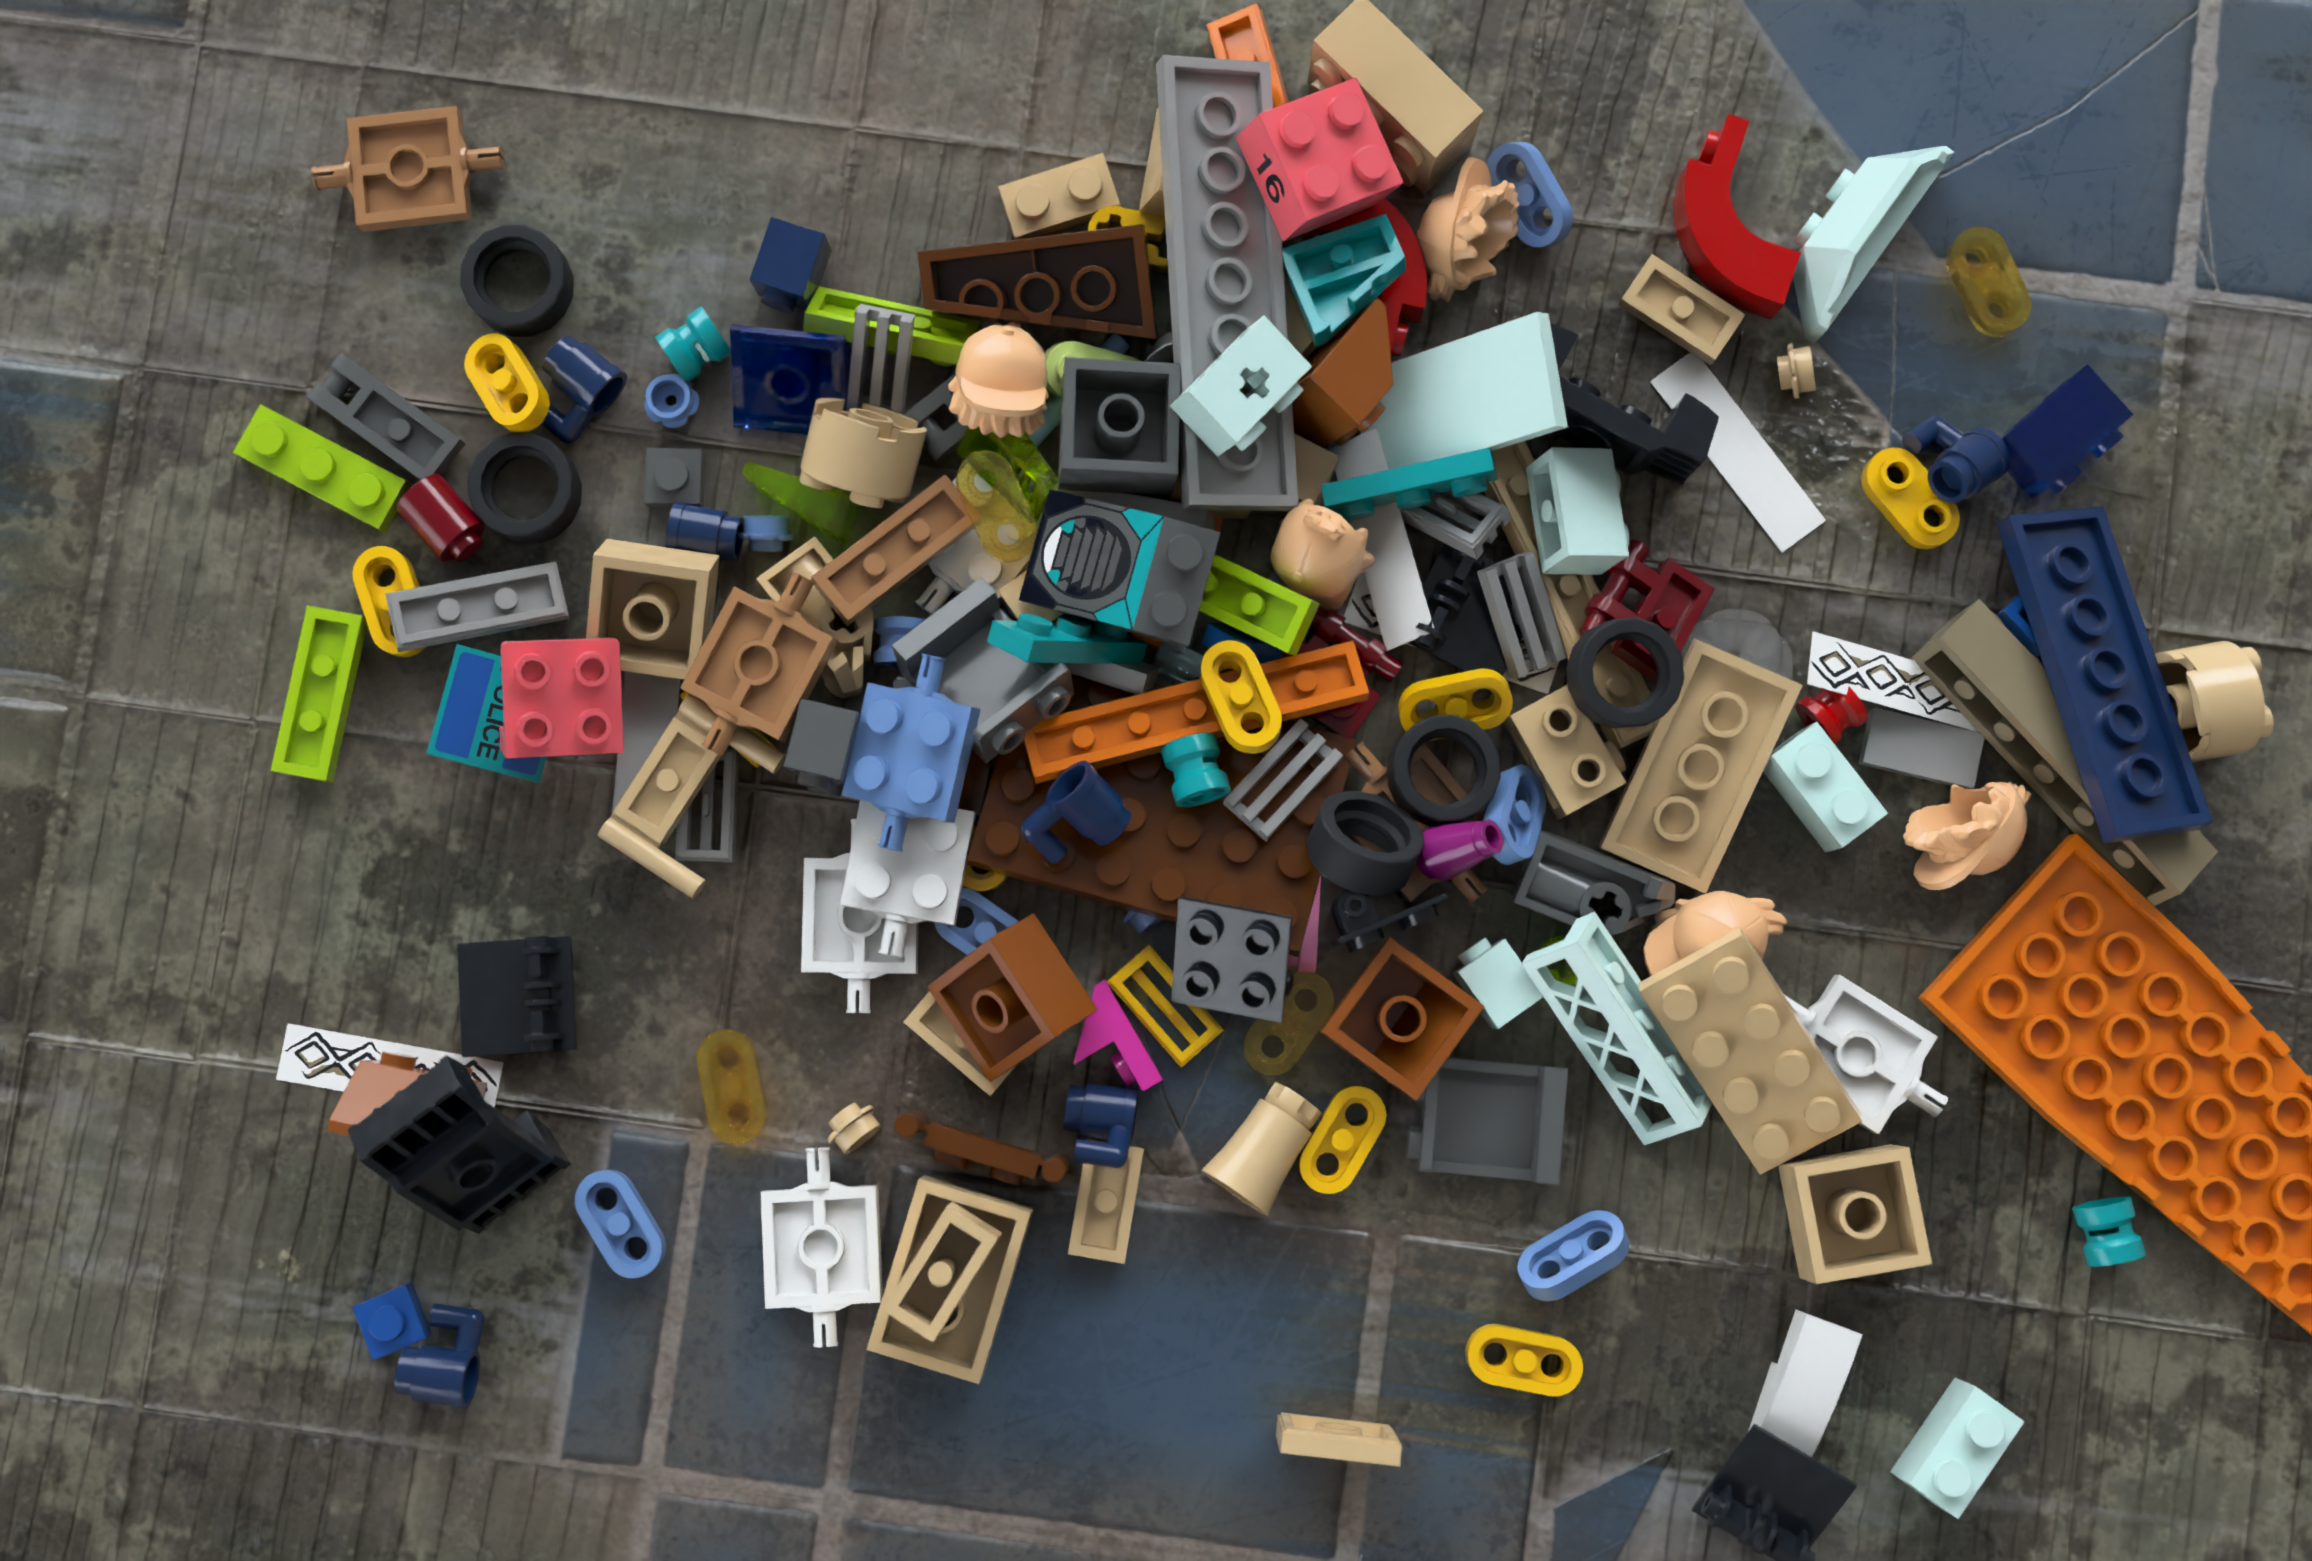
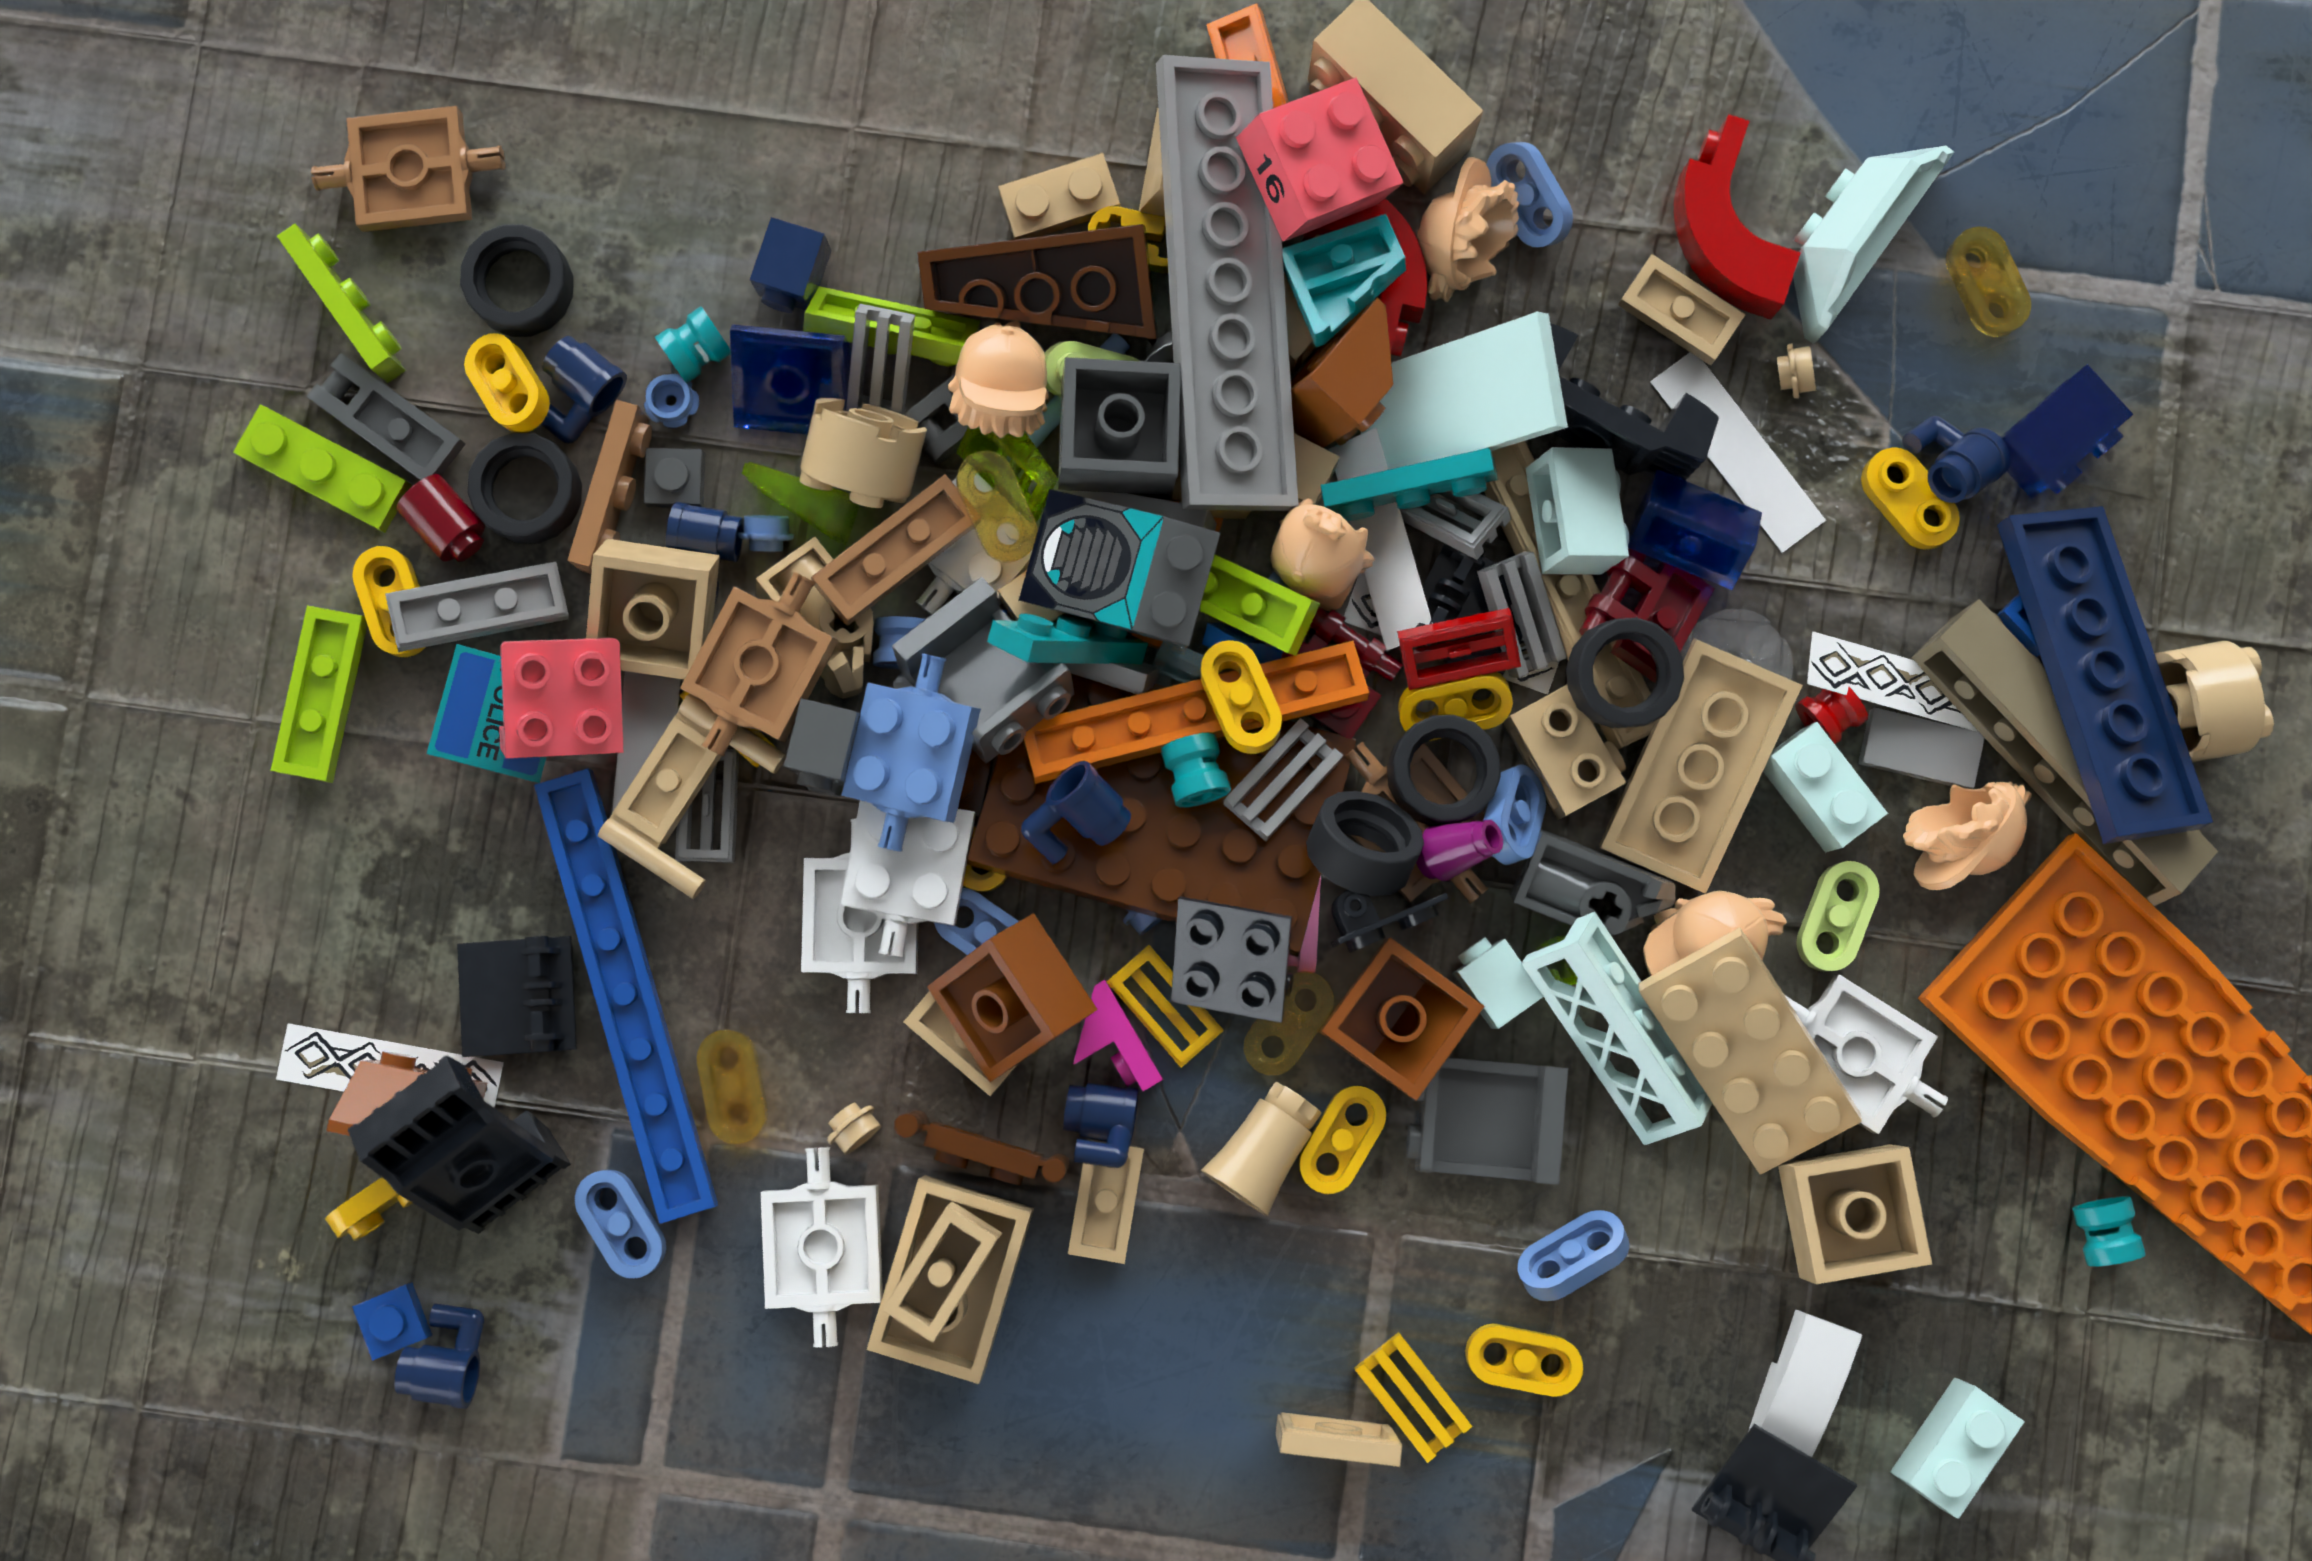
light aqua brick [1170,315,1312,457] -> none
none -> lime plate [277,223,406,383]
none -> yellow plate [325,1177,412,1241]
none -> blue plate [534,768,719,1224]
none -> medium nougat plate [567,400,652,574]
none -> yellow tile [1354,1332,1473,1463]
none -> red tile [1397,608,1521,690]
none -> clear blue brick [1627,469,1762,590]
none -> yellowish green plate [1797,861,1880,972]

